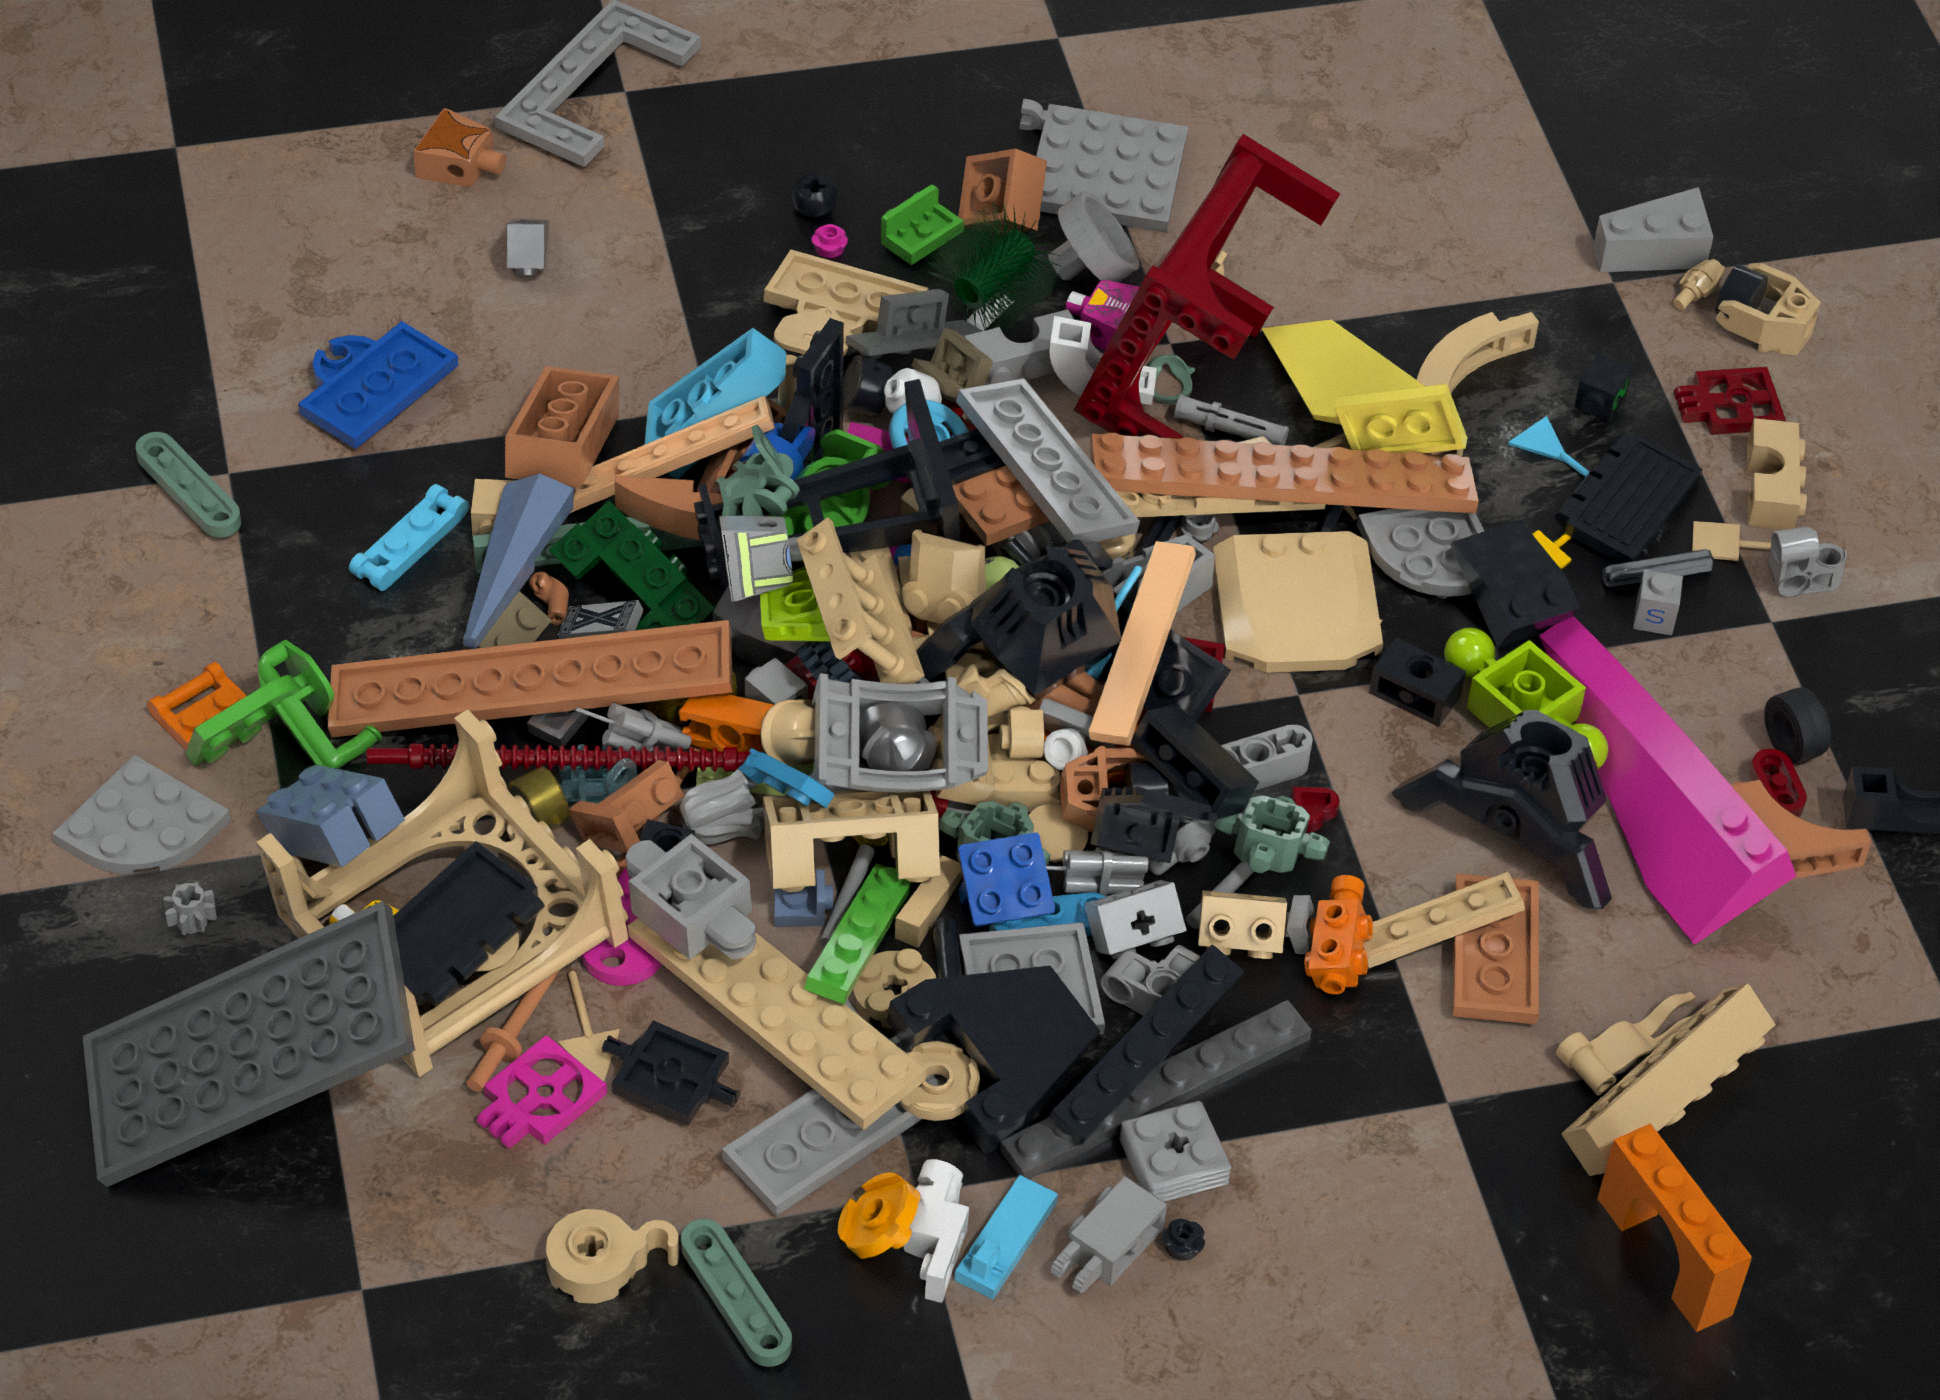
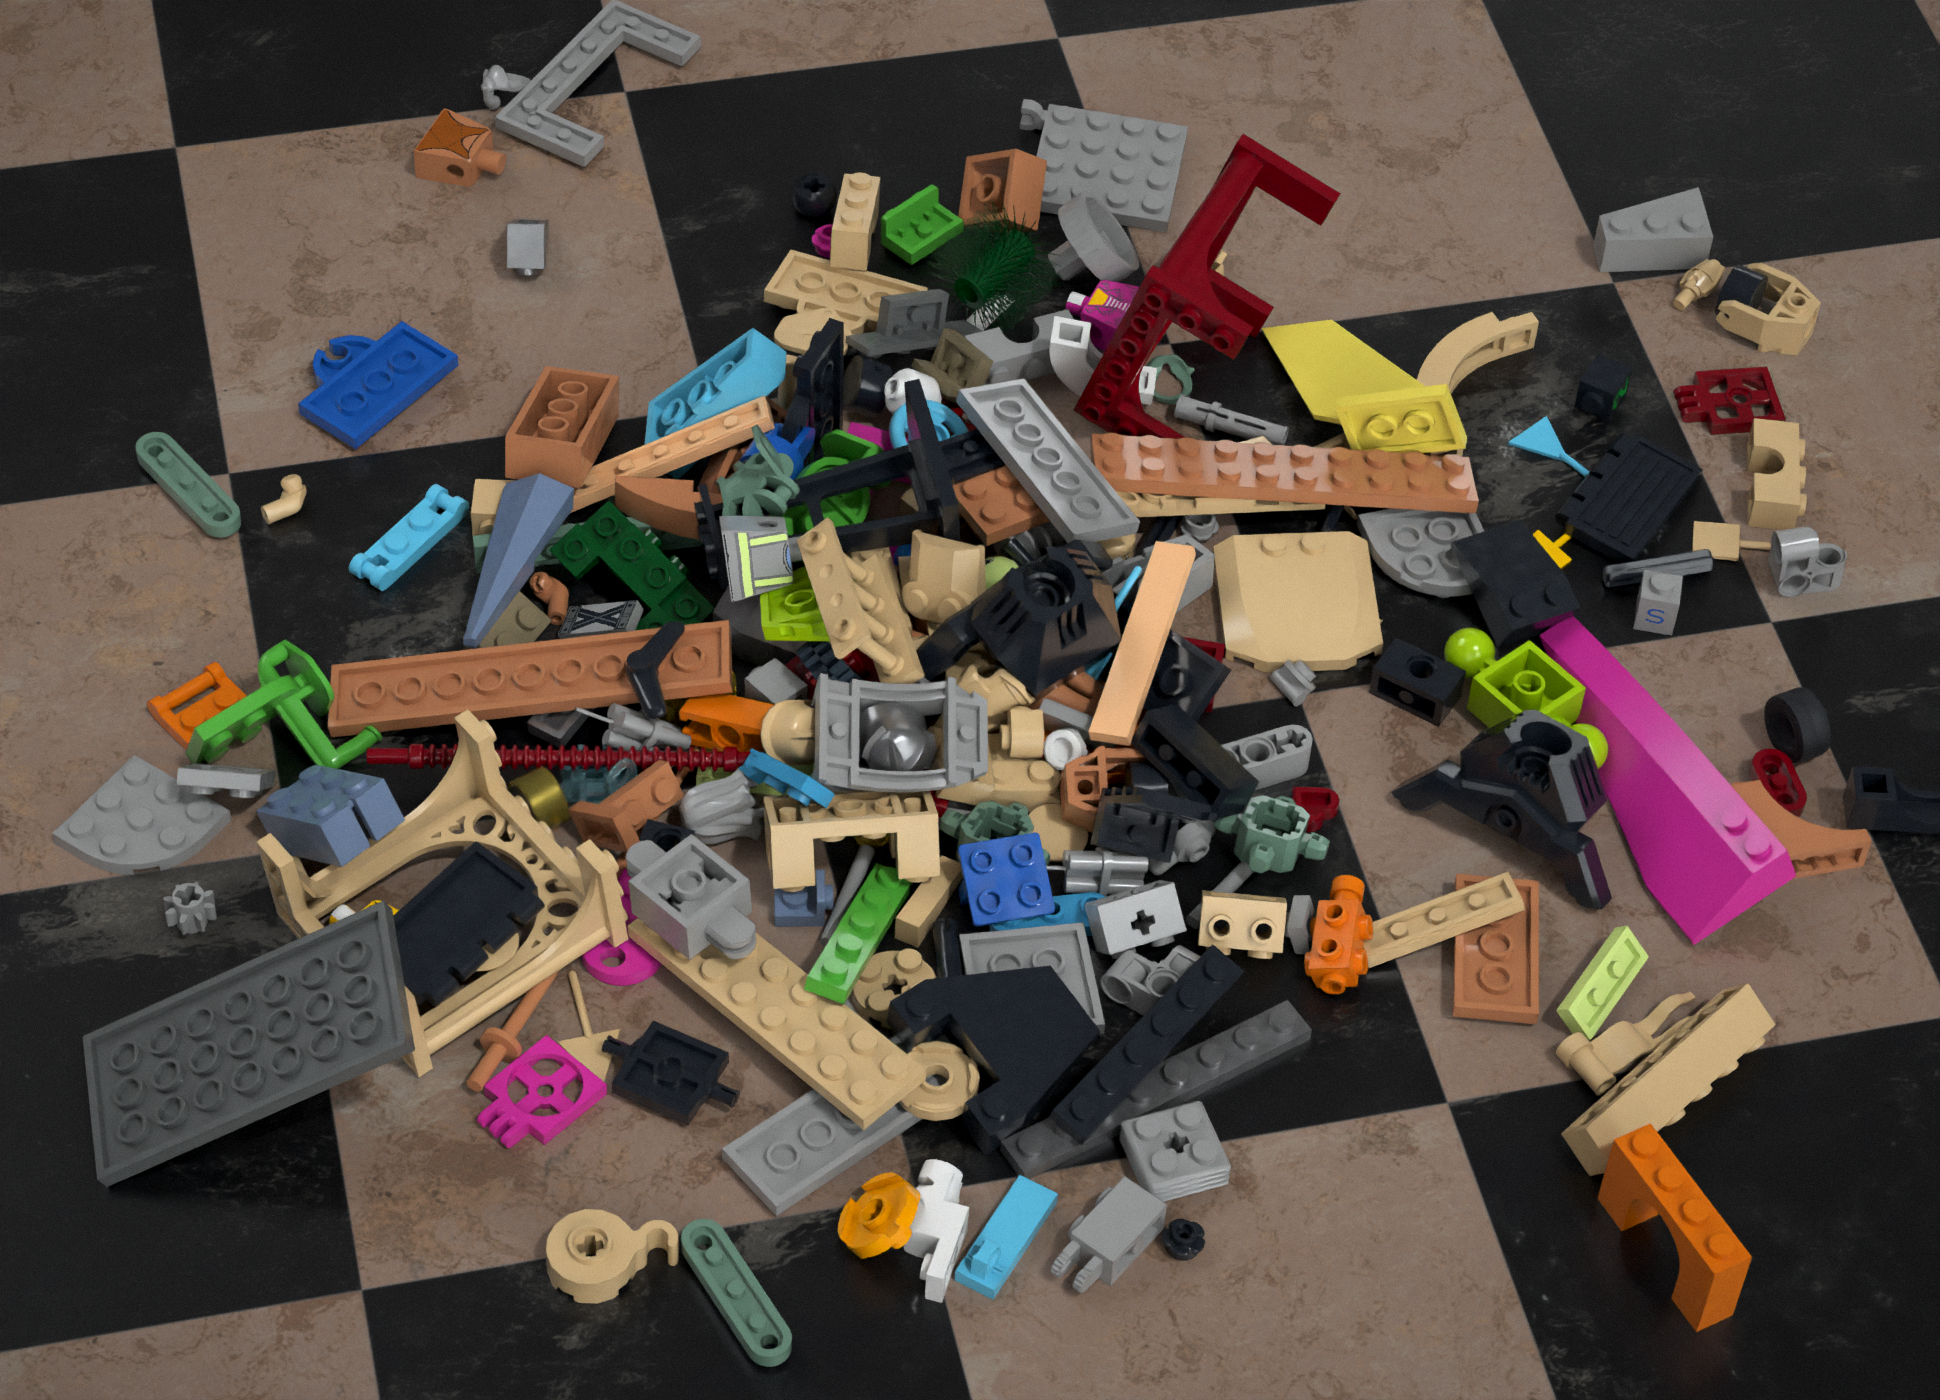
none -> light grey plate [177,763,276,798]
none -> tan arm [261,474,307,524]
none -> light grey piece [481,65,531,110]
none -> black piece [625,621,685,720]
none -> tan arch [830,172,880,271]
none -> light grey plate [1270,659,1316,706]
none -> yellowish green plate [1556,926,1649,1041]

